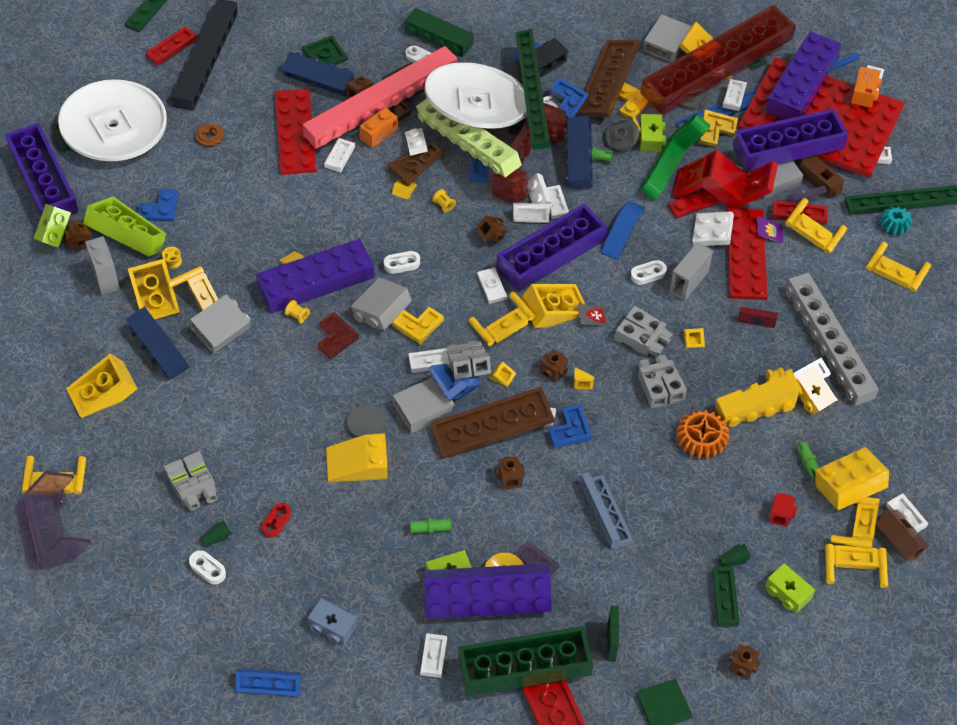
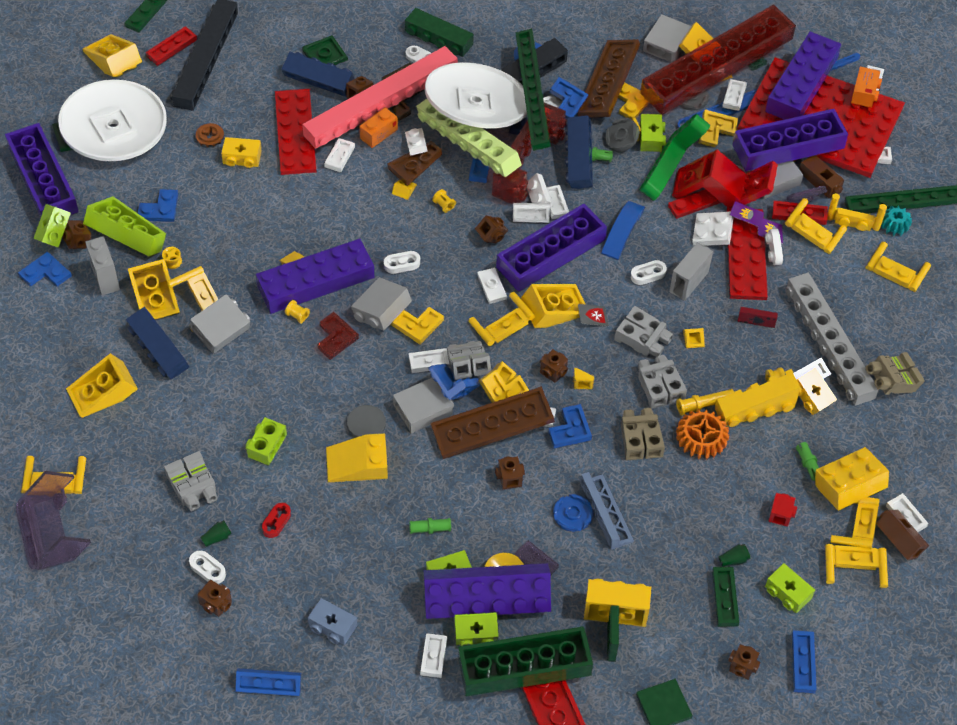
none -> blue plate [18,252,72,286]
none -> yellow slope [82,34,142,77]
none -> reddish brown brick [197,579,232,617]
none -> yellow brick [221,137,262,168]
none -> lime brick [246,417,287,465]
none -> lime brick [454,613,499,646]
none -> yellow plate [479,370,529,403]
none -> blue tile [553,494,593,532]
none -> yellow brick [584,578,651,627]
none -> dark tan hips [621,408,665,460]
none -> yellow pin [676,389,734,416]
none -> dark purple sticker [730,201,764,226]
none -> white plate [765,229,783,265]
none -> blue plate [792,630,816,693]
none -> yellow plate [827,193,887,231]
none -> dark tan hips [865,352,925,395]

